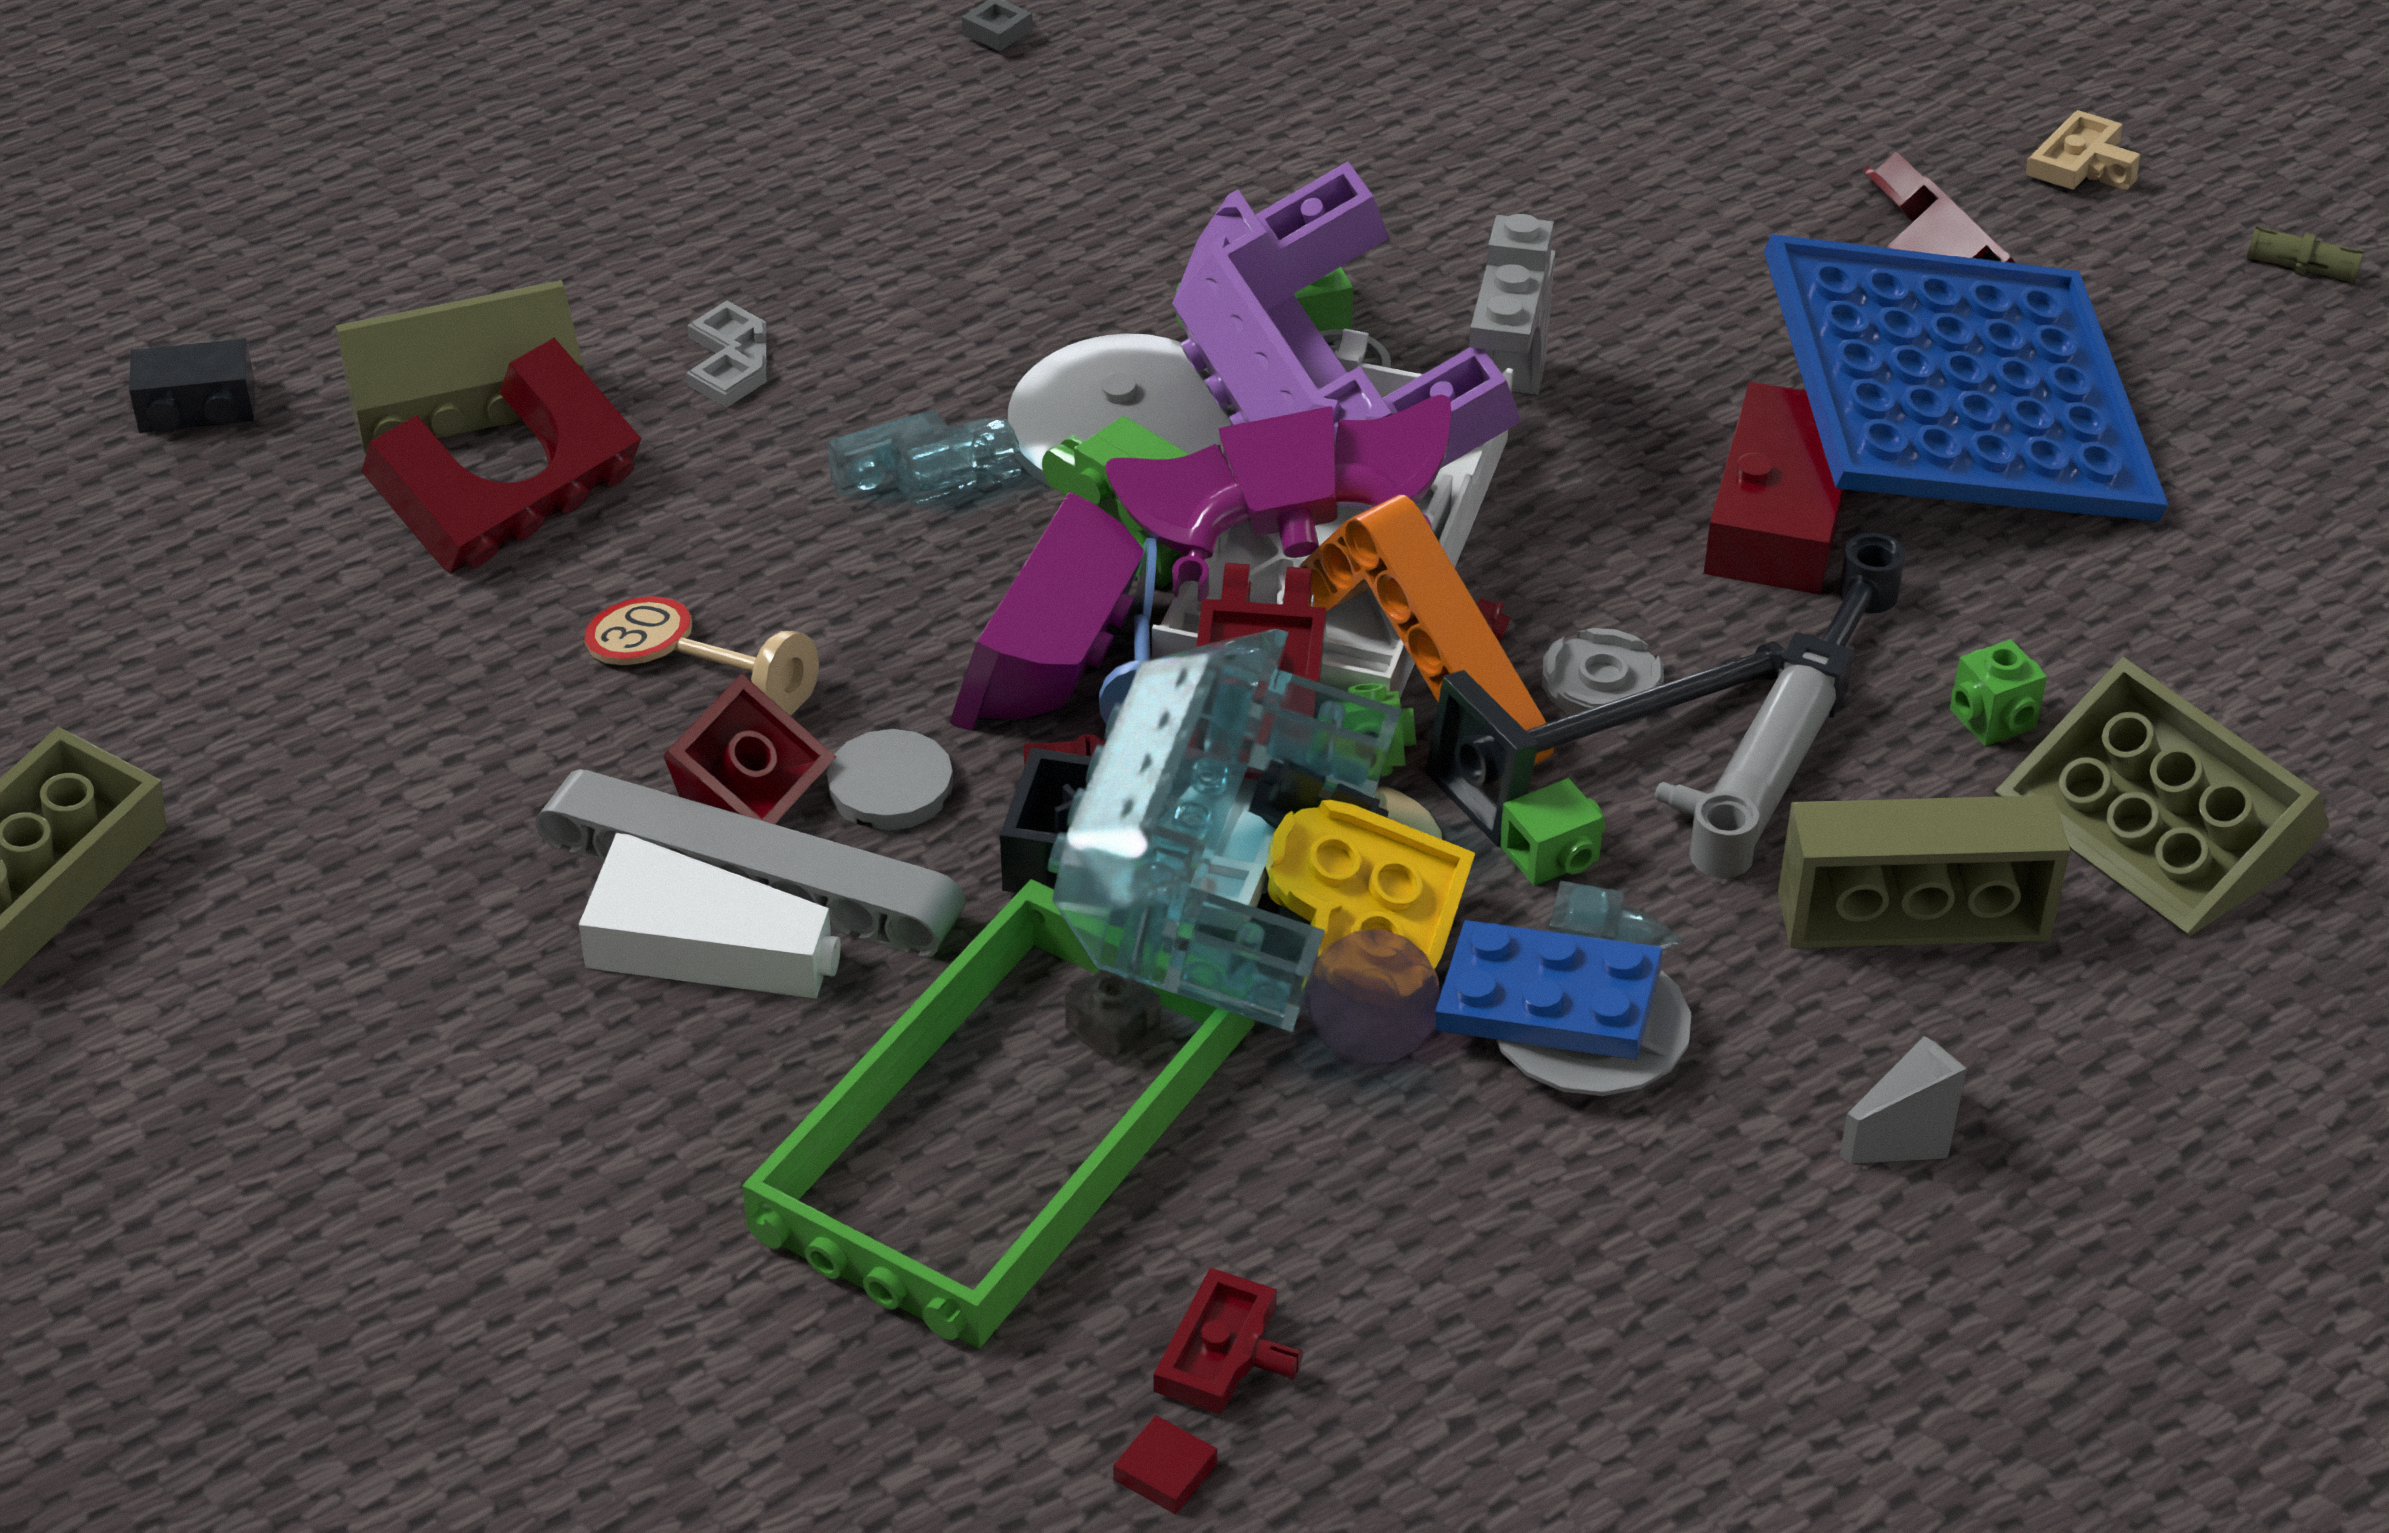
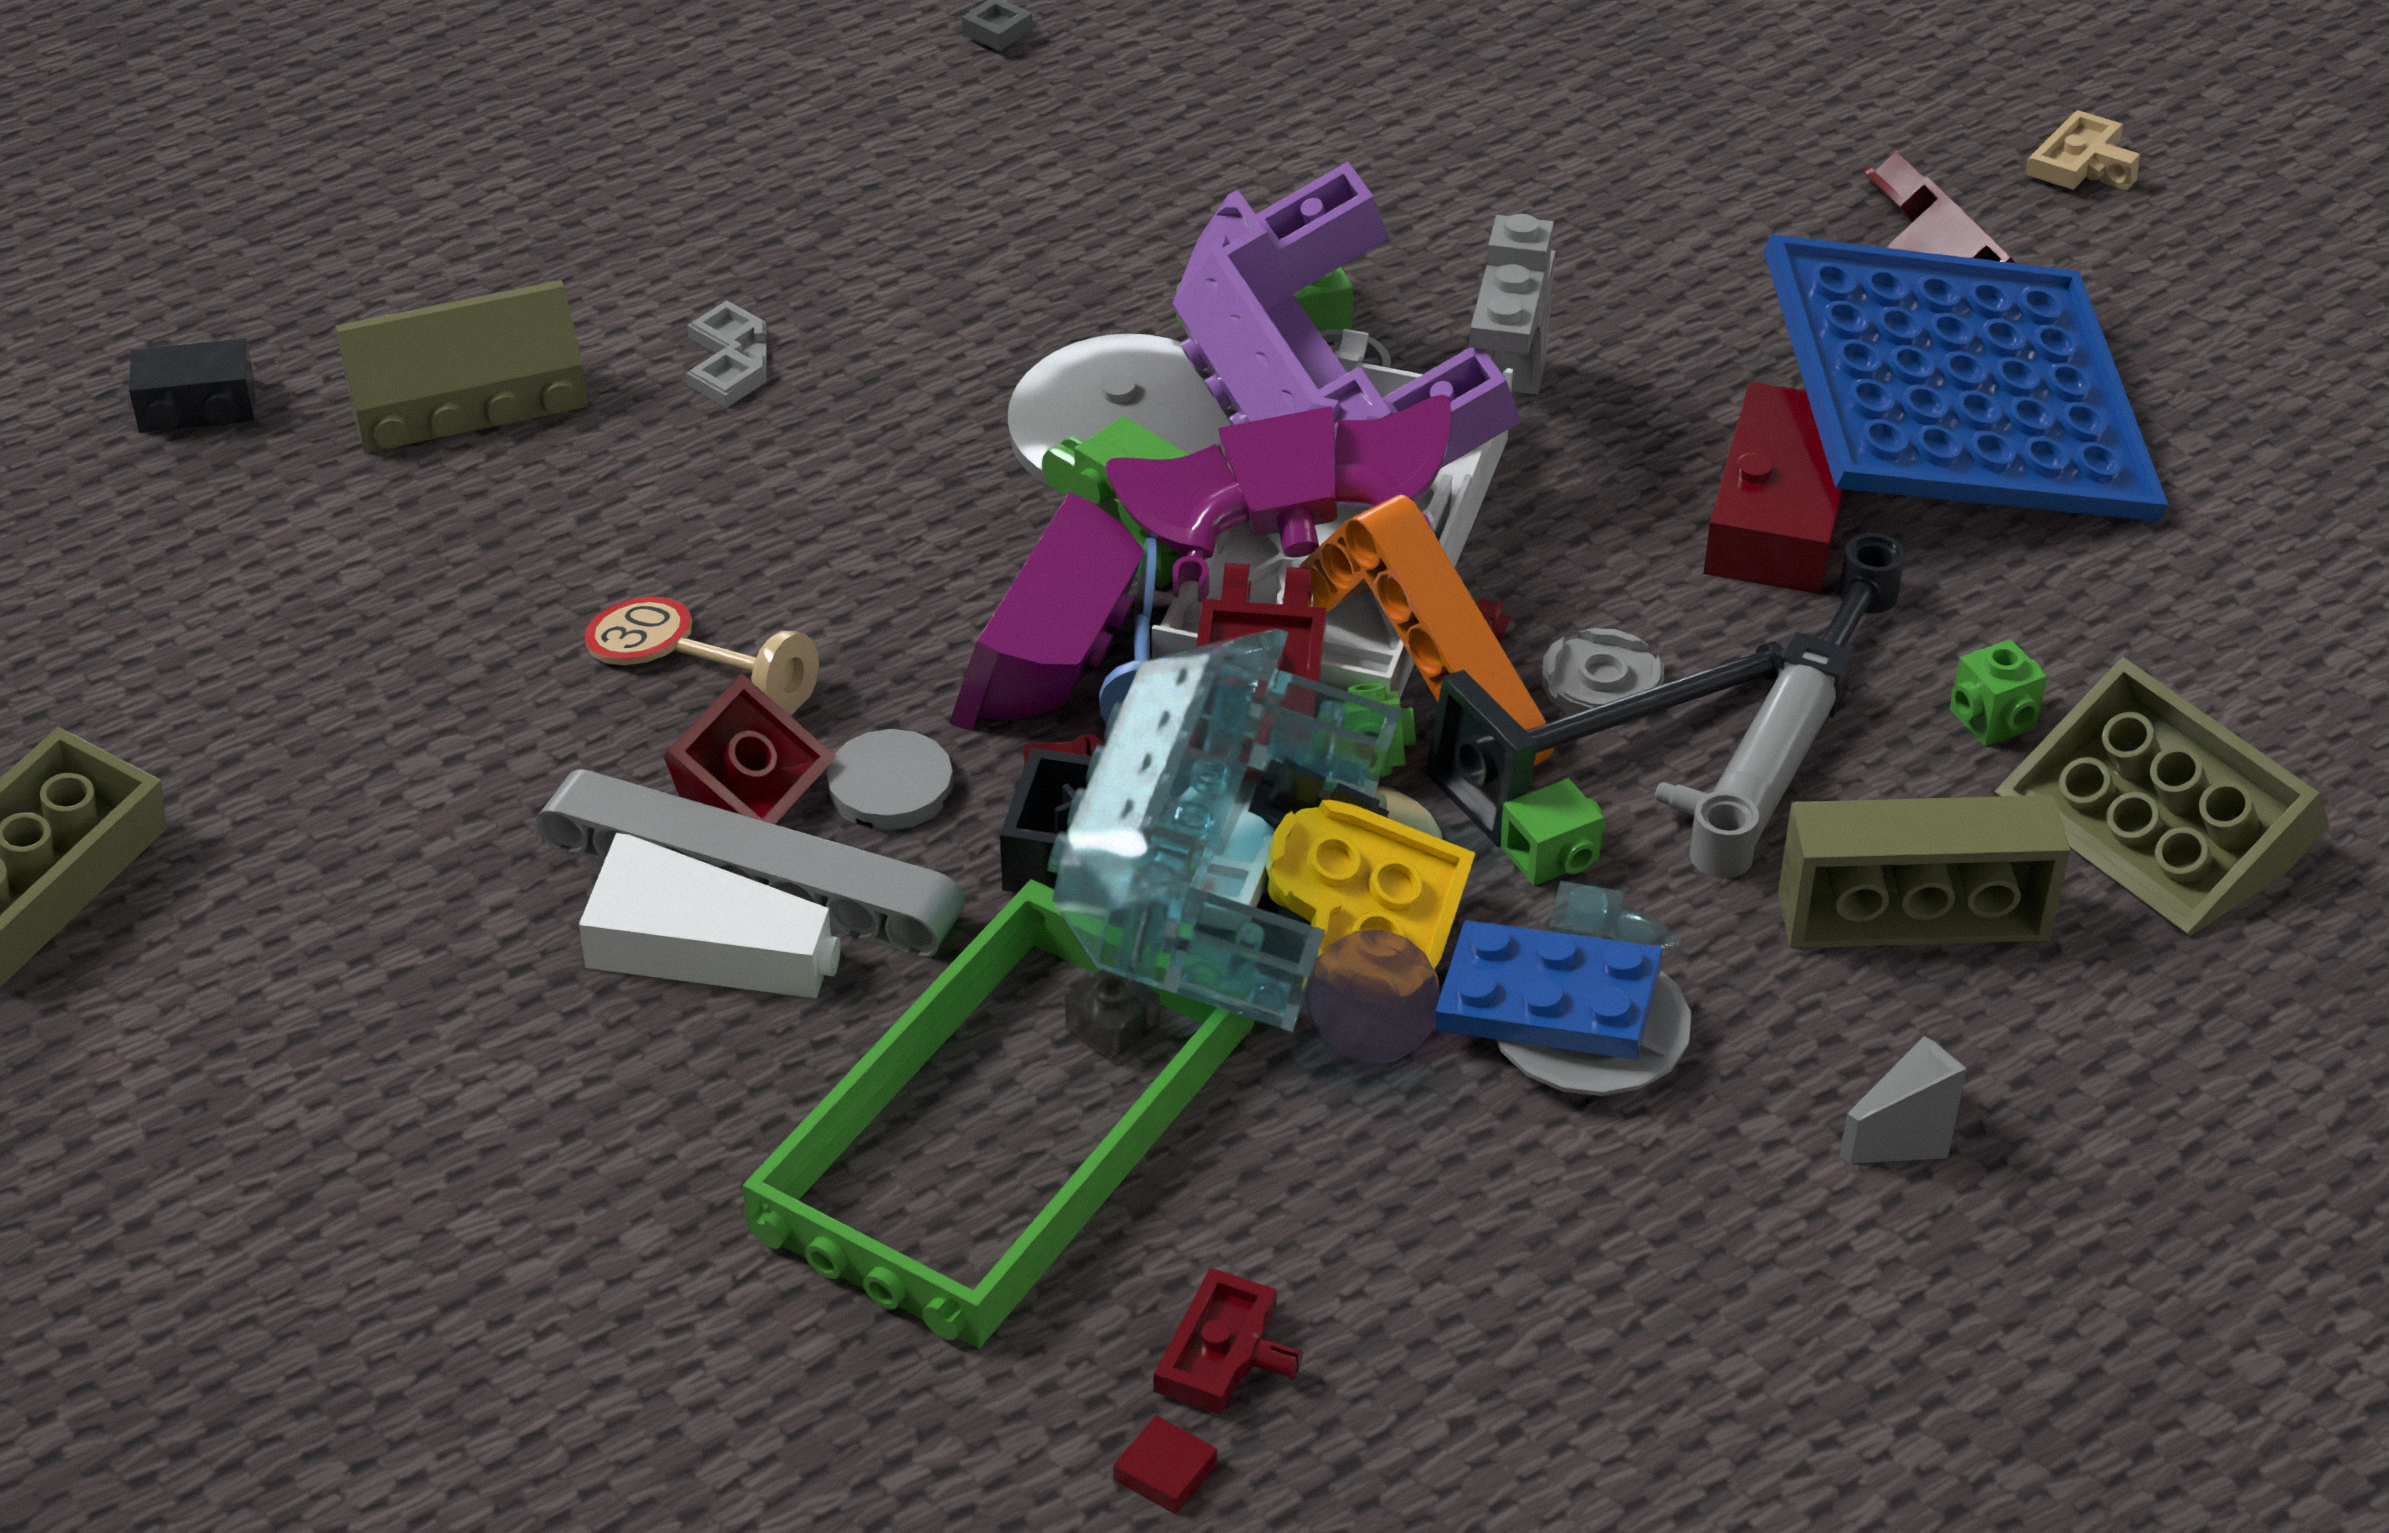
dark red arch [361,337,642,574] -> none
clear light blue plate [828,409,1021,505] -> none
olive pin [2247,225,2364,284] -> none

